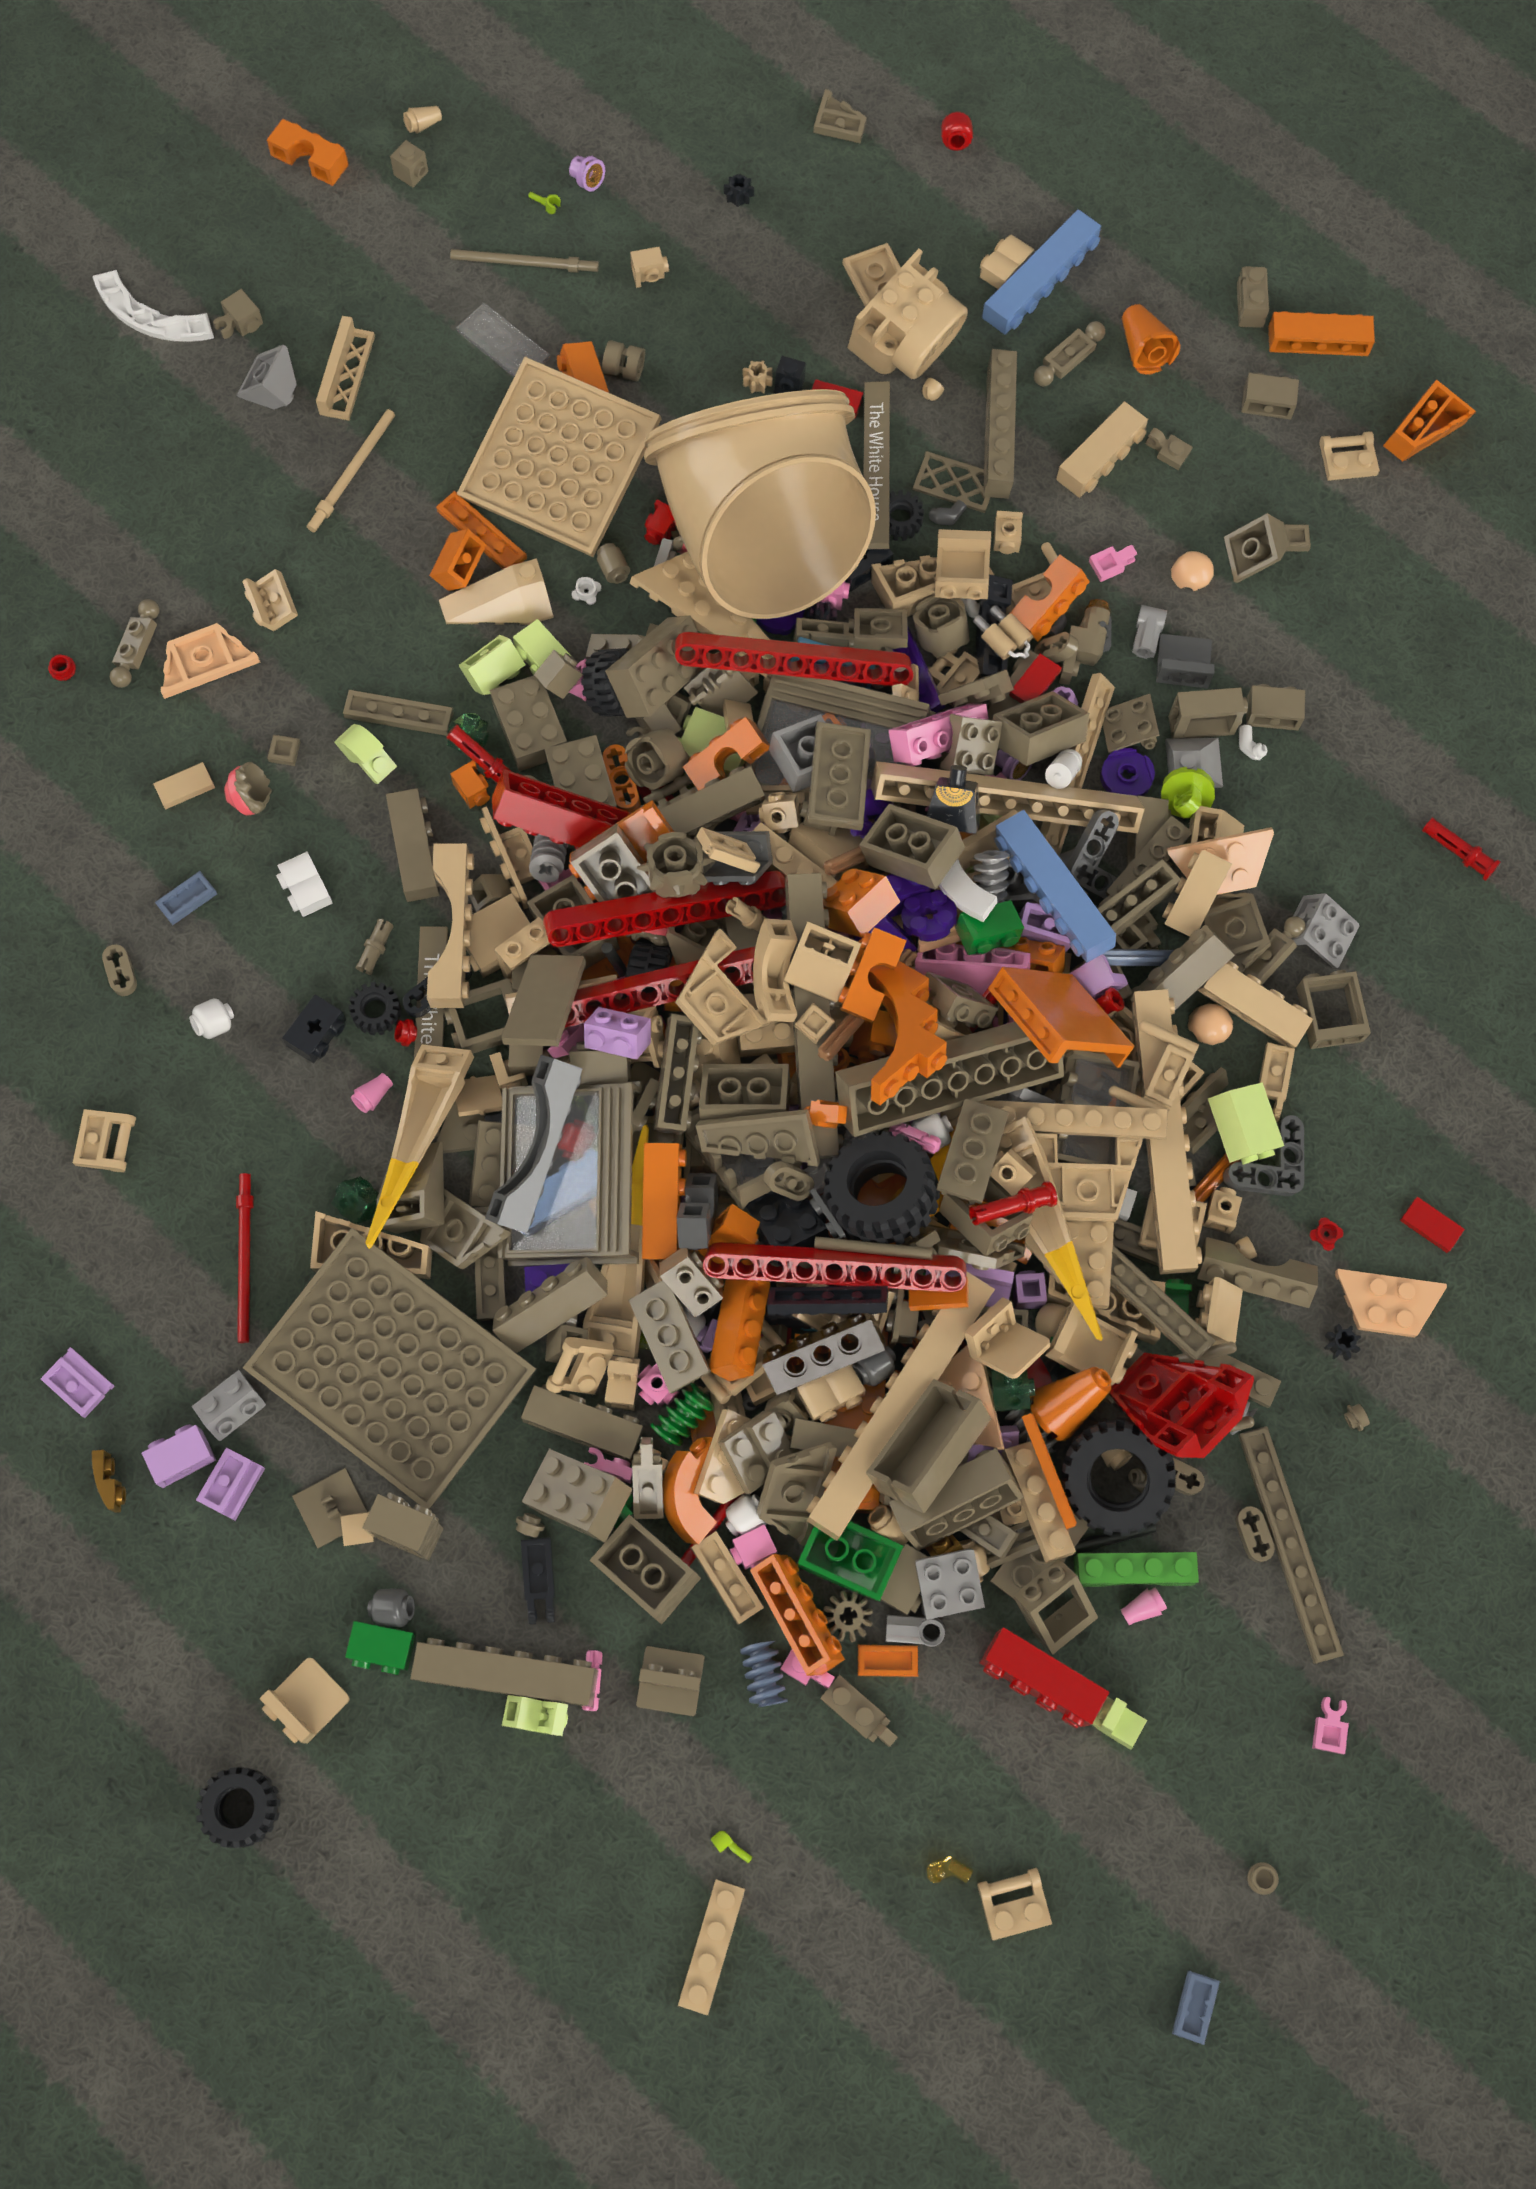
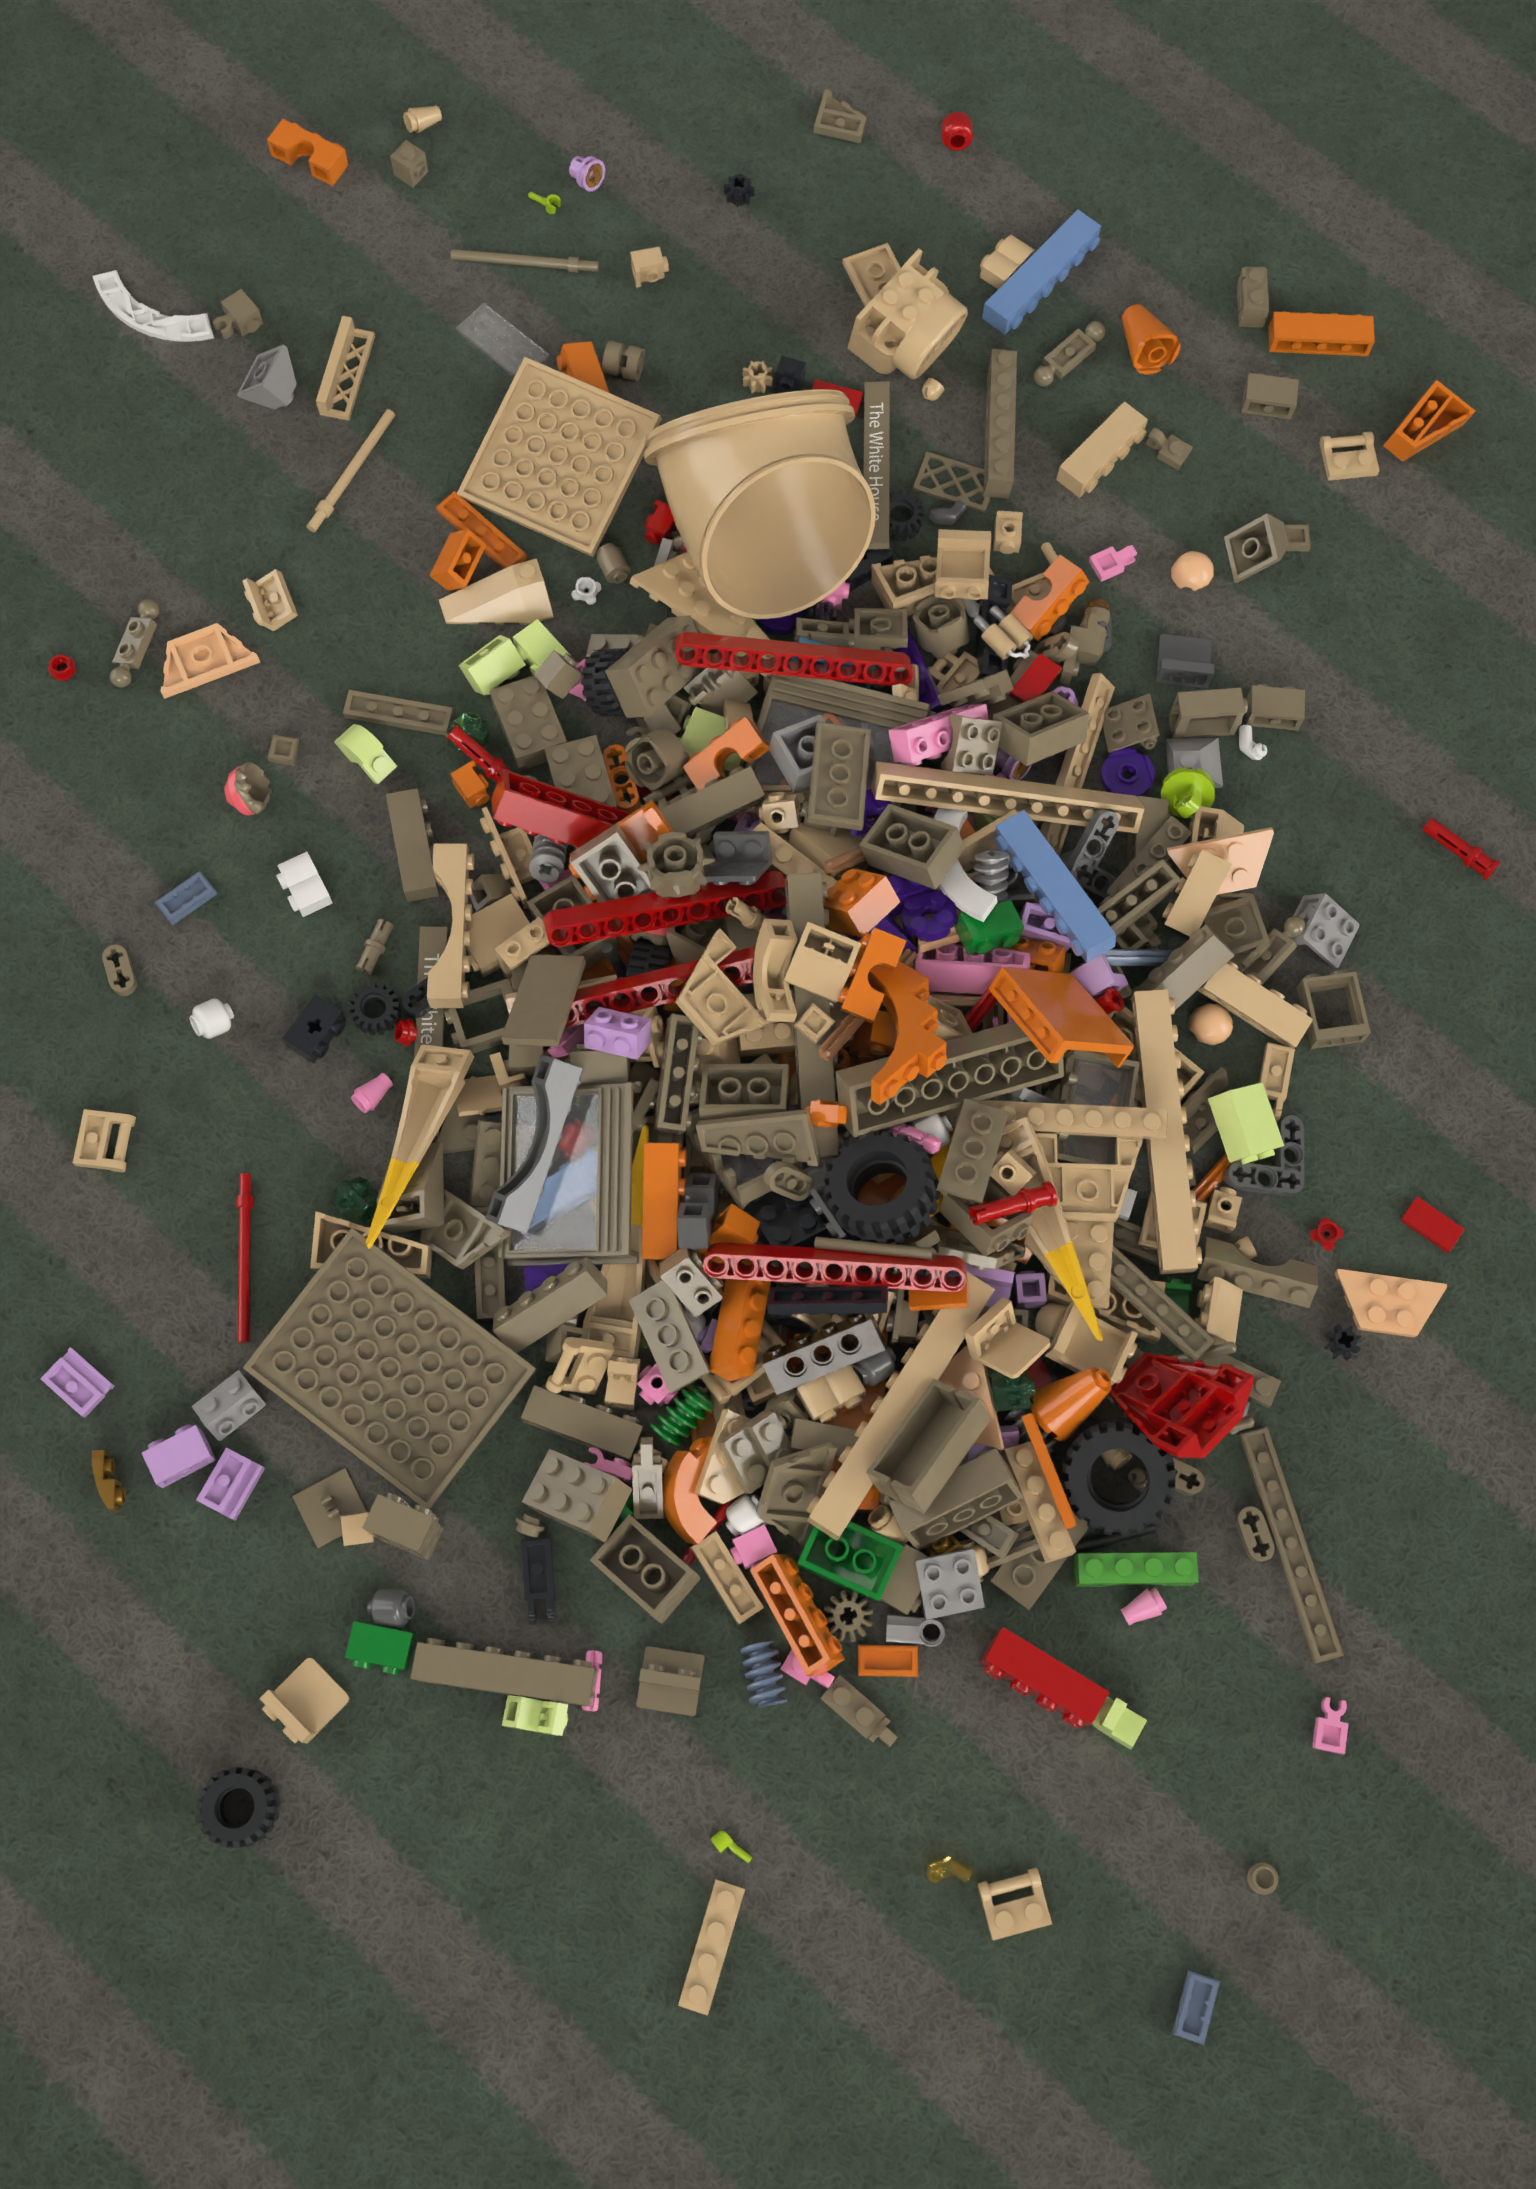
tan tile [153,762,215,809] -> none
tan plate [696,827,761,874] -> none
dark tan plate [925,971,998,1028] -> none
black torso [926,765,980,834] -> none
dark tan window [1013,1559,1098,1655] -> none
white piece [1045,749,1082,789] -> none
tan plate [1109,1020,1199,1113] -> none
light grey piece [1132,605,1167,659] -> none
dark tan plate [1344,1404,1370,1431] -> none

